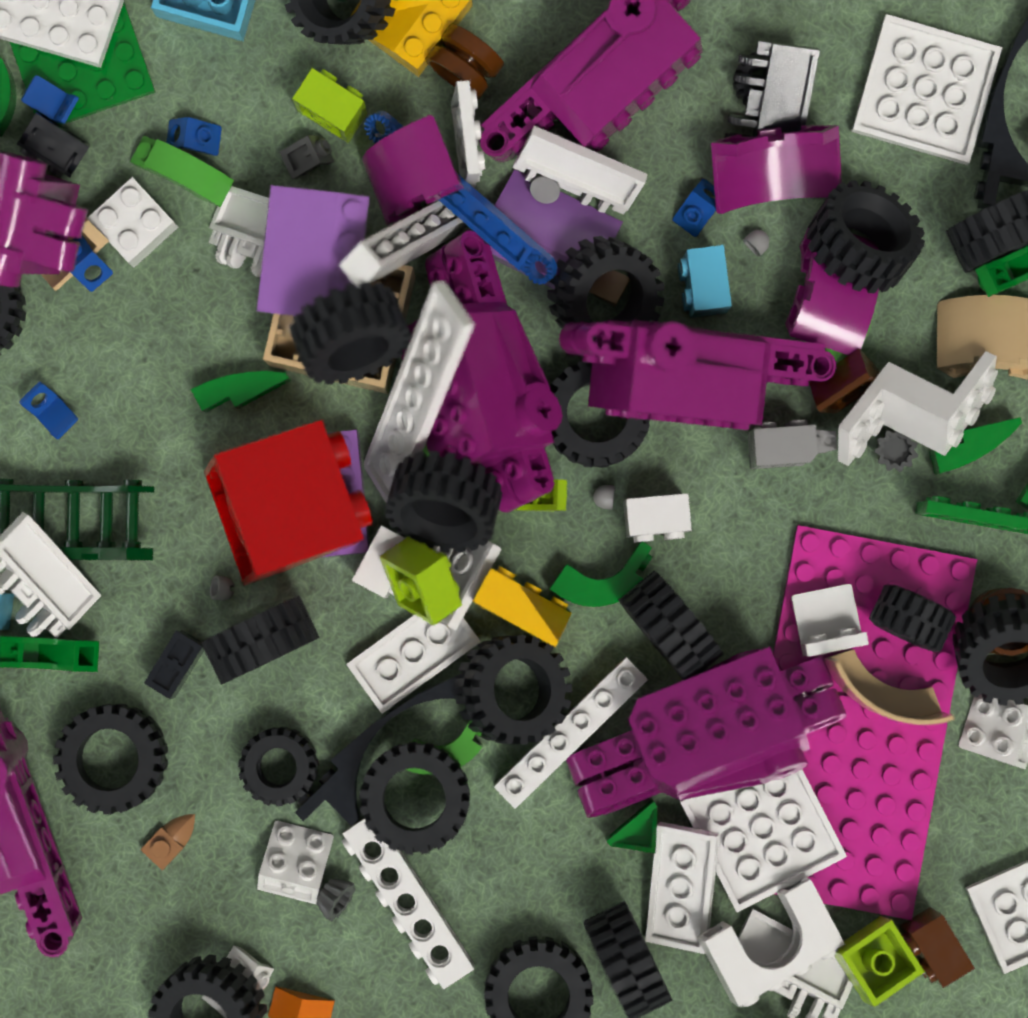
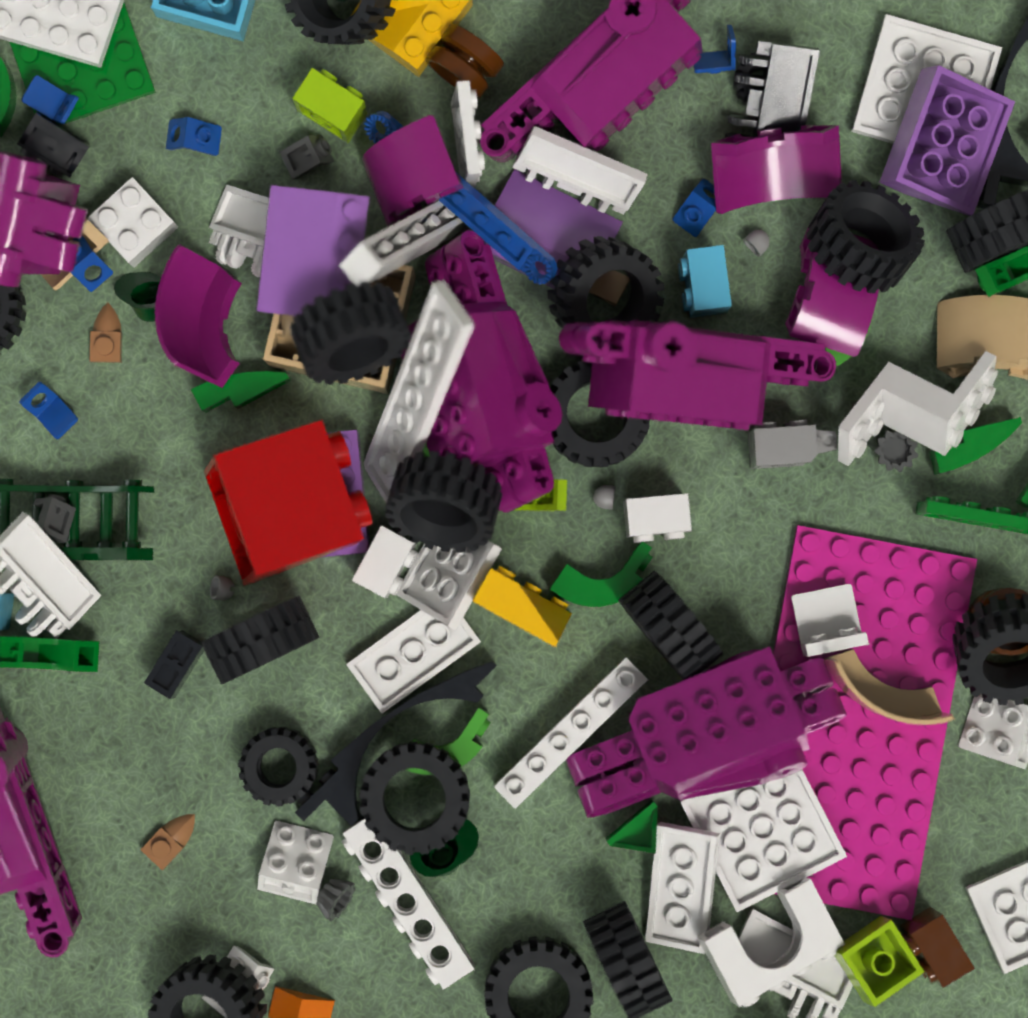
black tyre [53,703,168,814] -> none
bright green arch [130,135,234,207] -> none
lime brick [379,537,462,626] -> none
black tyre [455,635,572,745] -> none
light grey piece [530,175,560,204] -> none
reddish brown slope [809,348,880,413] -> none
black tyre [869,585,956,652] -> none
none -> dark grey bracket [34,494,76,543]
none -> medium nougat plate [90,302,122,363]
none -> dark green piece [114,272,161,322]
none -> magenta panel [155,244,242,388]
none -> dark green piece [409,819,479,877]
none -> blue bracket [693,25,736,74]
none -> medium lavender slope [879,65,1015,216]

